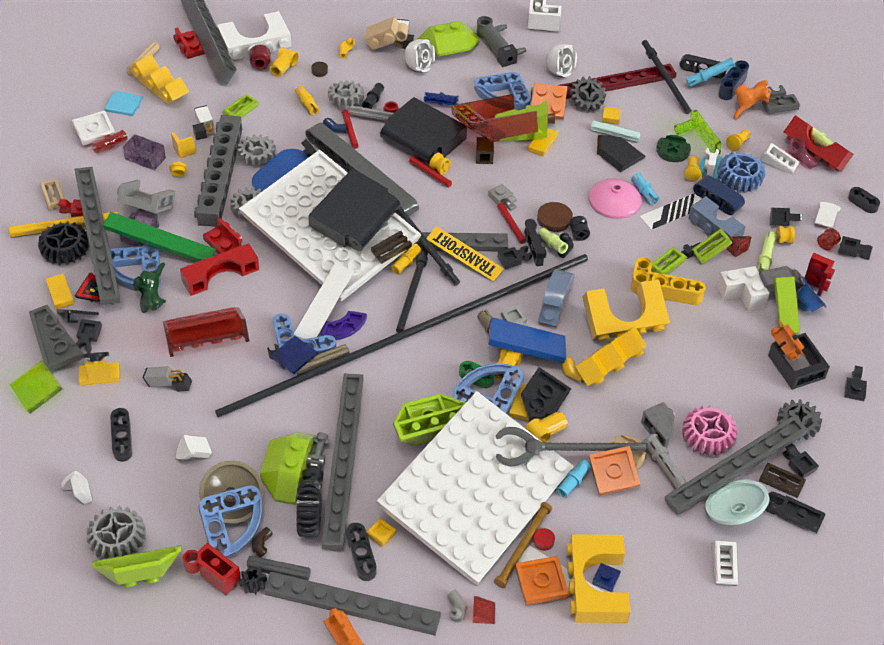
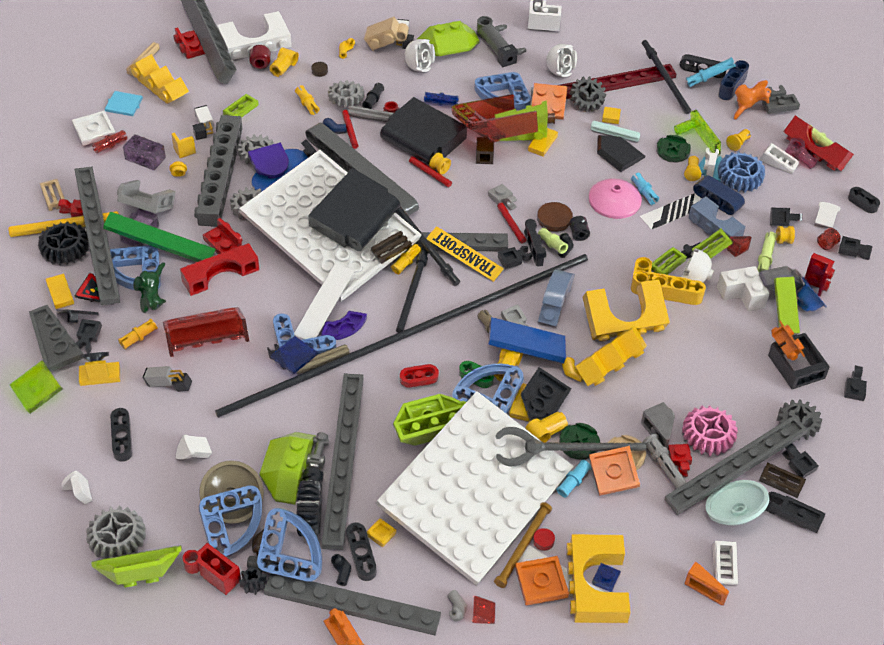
none -> yellow pin [118,318,158,350]
none -> dark purple tile [248,142,289,178]
none -> medium blue beam [257,508,322,581]
none -> black arm [331,554,351,586]
none -> red plate [400,364,439,388]
none -> dark green tile [559,423,600,460]
none -> red plate [667,444,692,477]
none -> white cylinder [681,248,714,283]
none -> orange slope [685,562,729,606]

